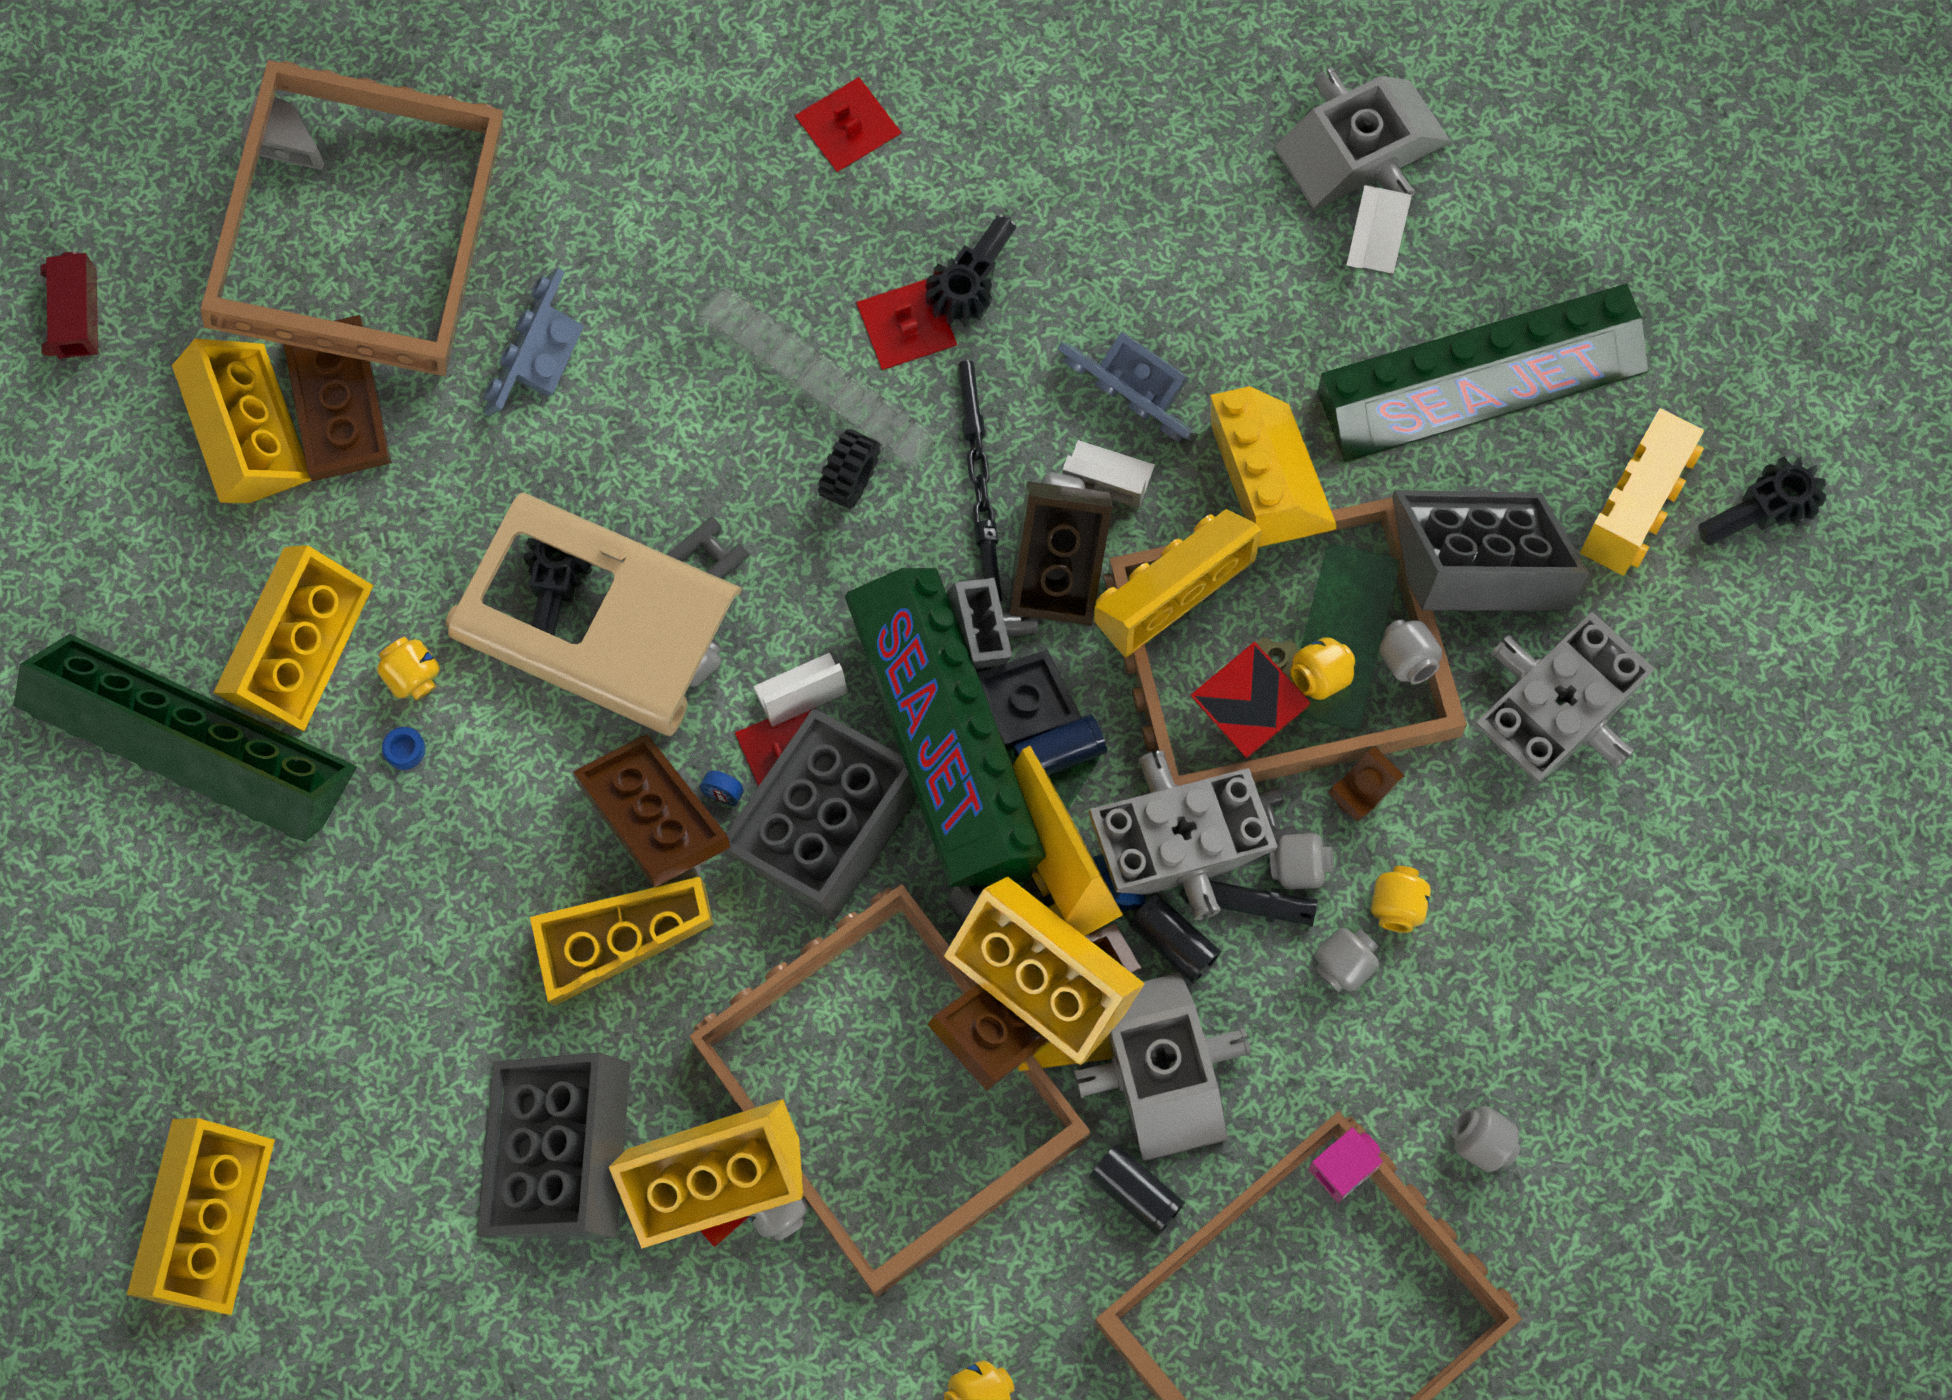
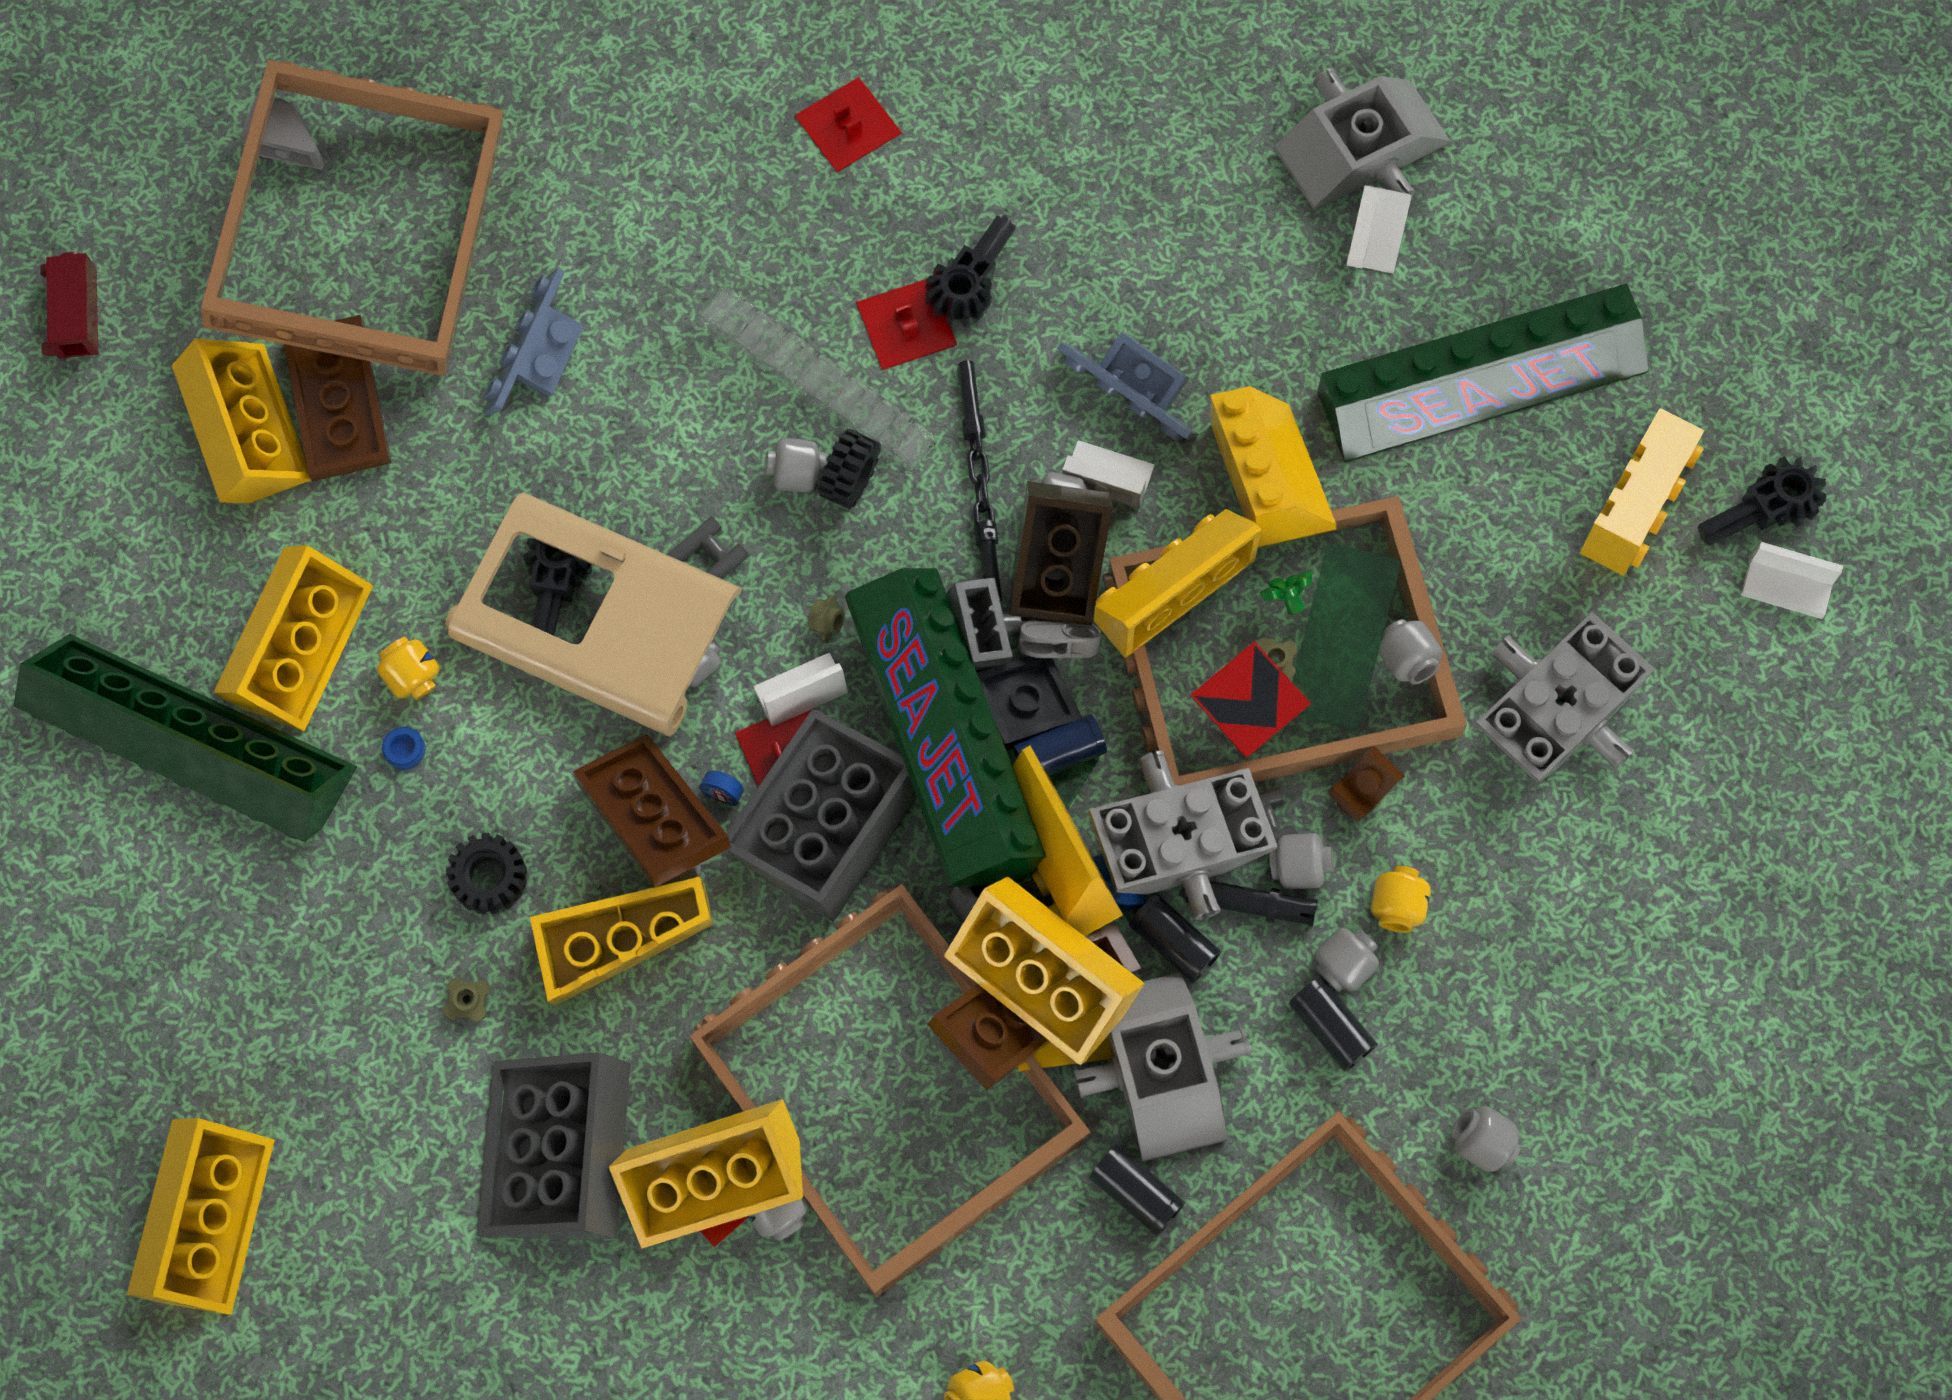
yellow head [1290,637,1355,700] -> none
dark pink brick [1308,1127,1383,1203] -> none
dark grey slope [1392,490,1589,611] -> none
none -> olive plate [443,977,490,1022]
none -> black tyre [446,833,527,915]
none -> light grey head [764,438,826,493]
none -> olive plate [808,595,845,643]
none -> light grey piece [1019,621,1101,658]
none -> green plant [1260,570,1312,615]
none -> black pin [1288,976,1378,1072]
none -> white panel [1741,542,1843,619]

